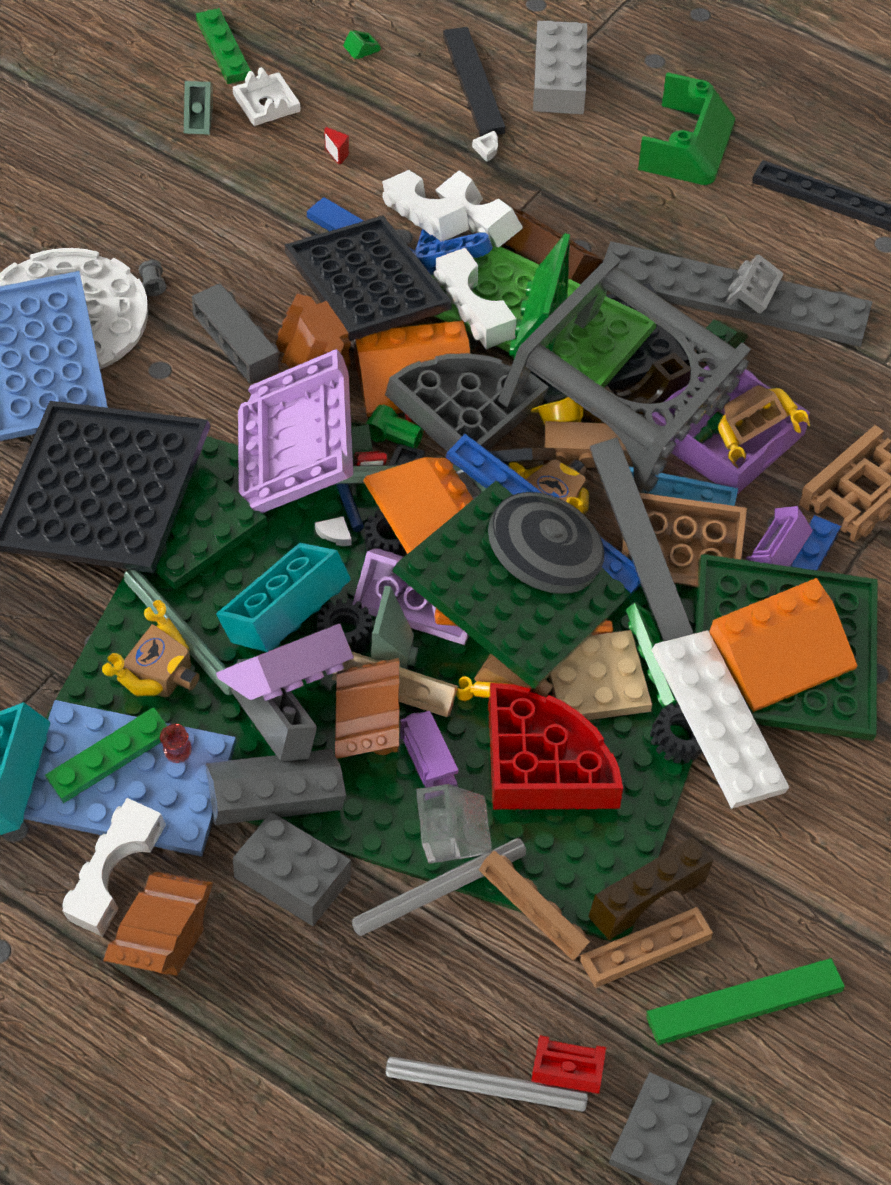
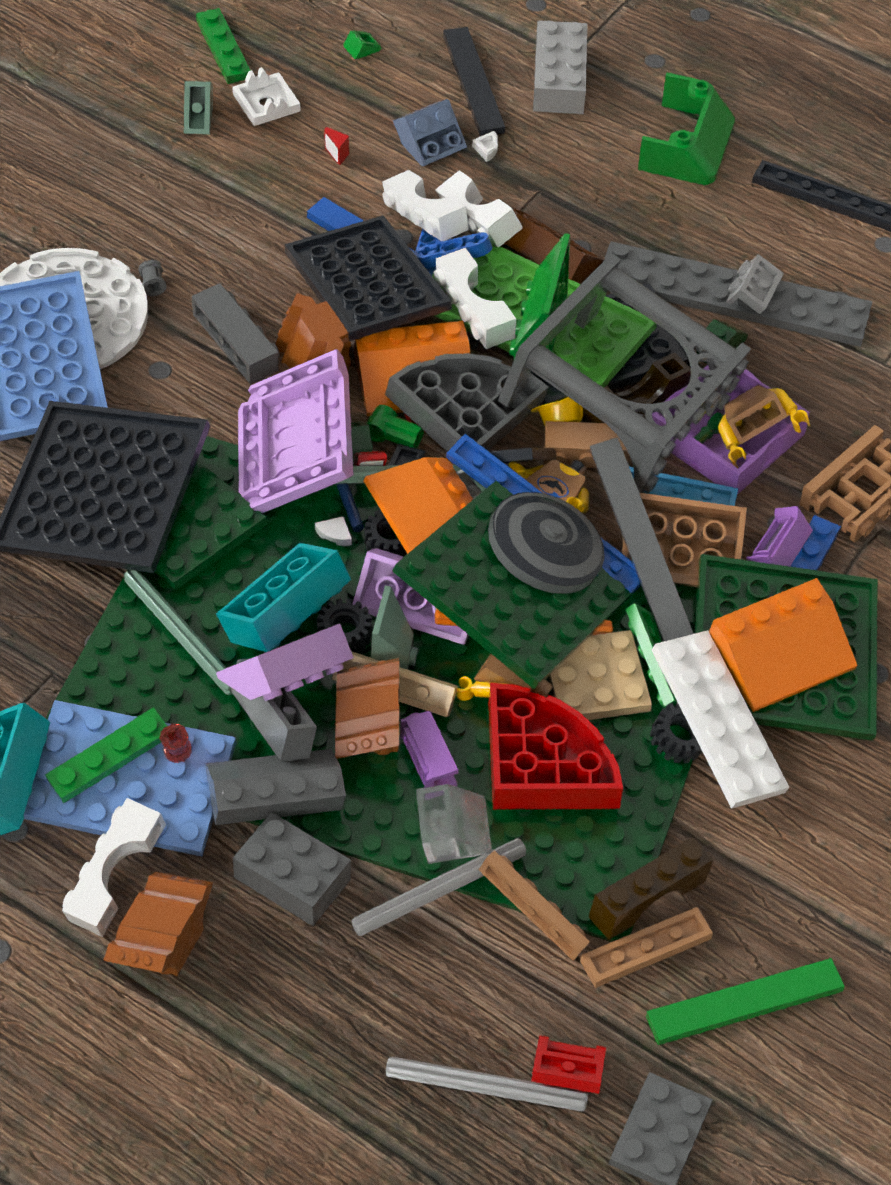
torso [102,600,199,697] -> none
none -> sand blue slope [393,99,467,166]

